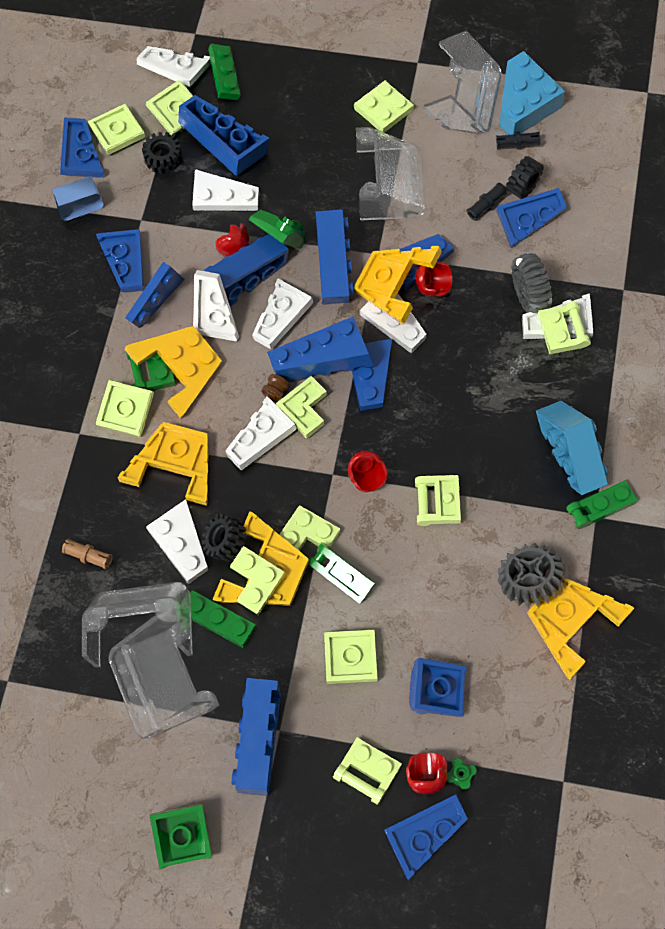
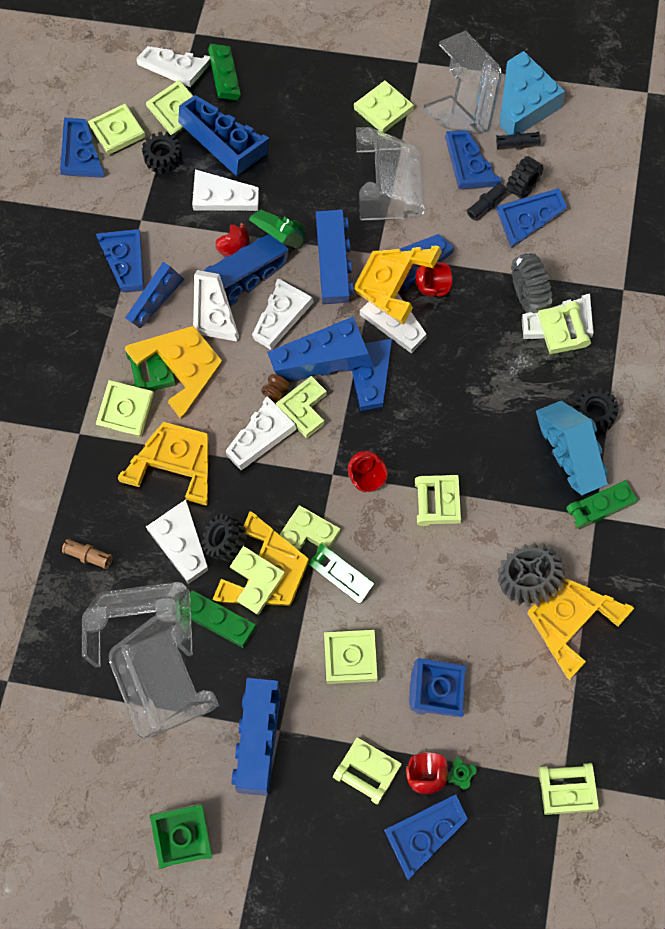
medium blue piece [52,176,103,221] -> none
none -> blue wing [445,130,502,189]
none -> yellowish green plate [539,763,599,815]
none -> black tyre [574,388,619,434]

